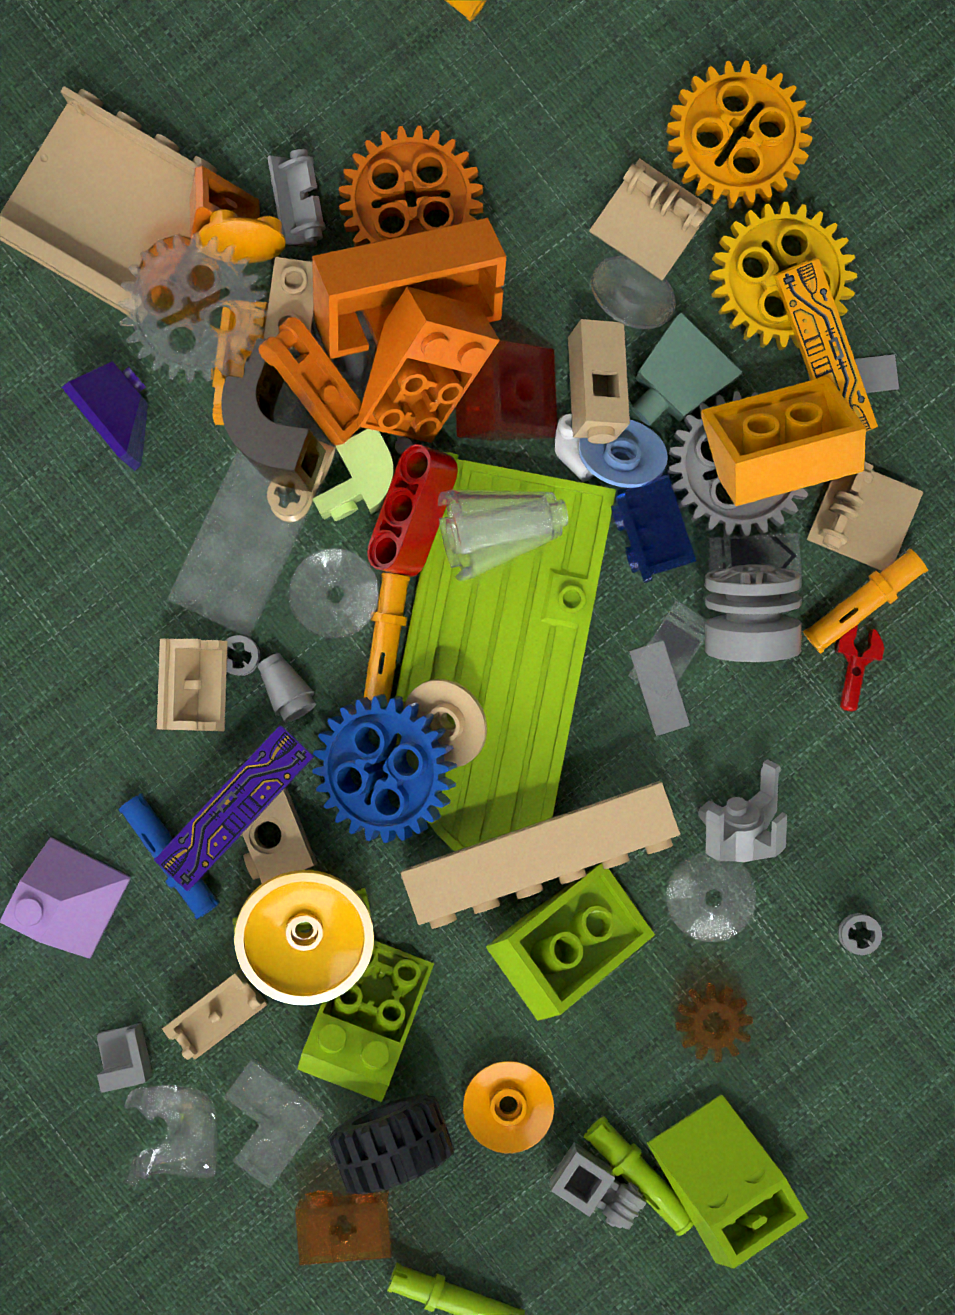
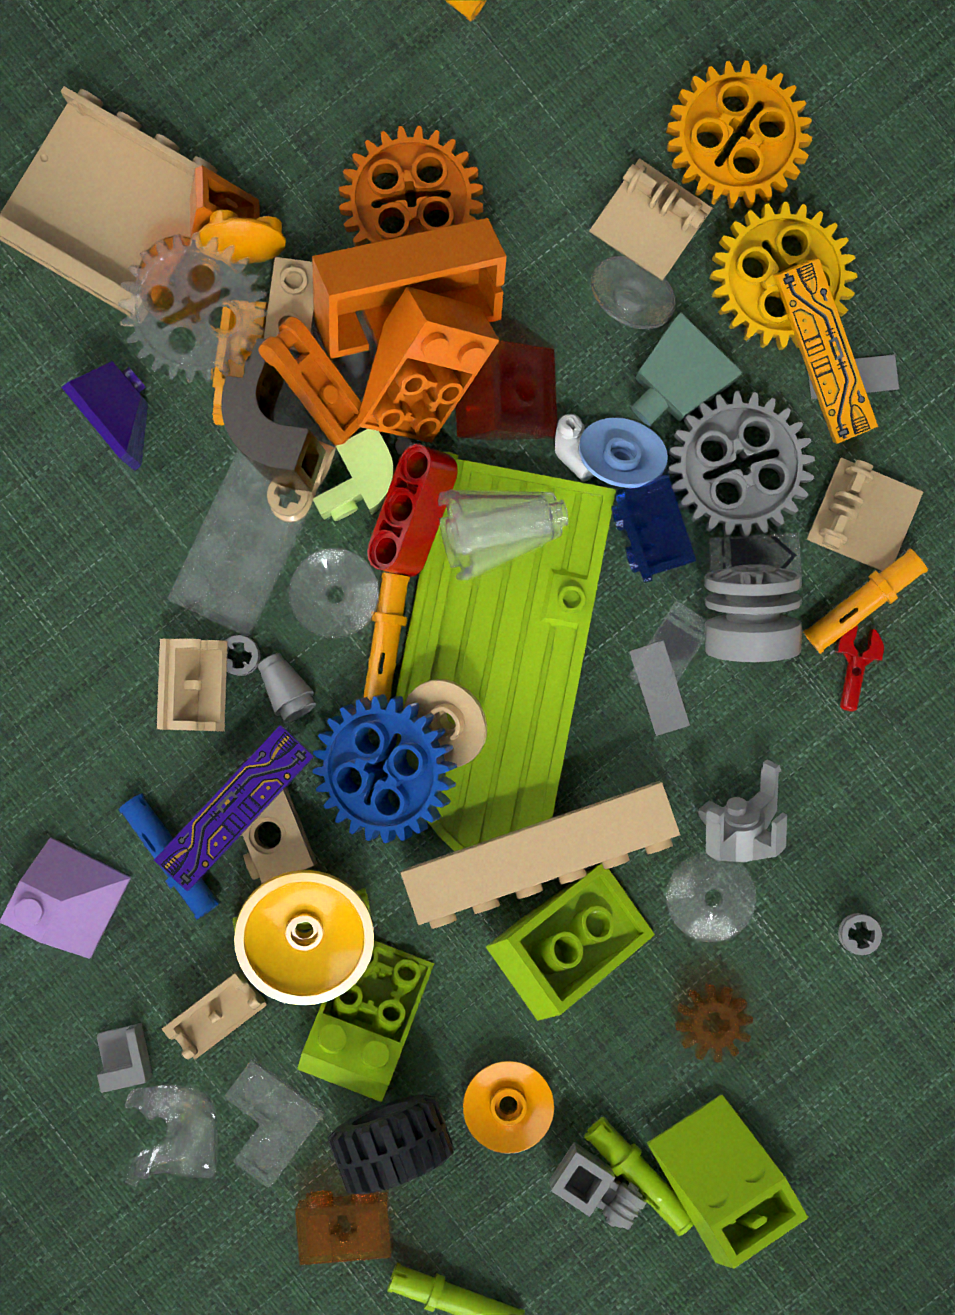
light grey hinge [267,149,326,247] -> none
tan brick [568,319,630,444] -> none
light orange slope [701,376,866,506] -> none

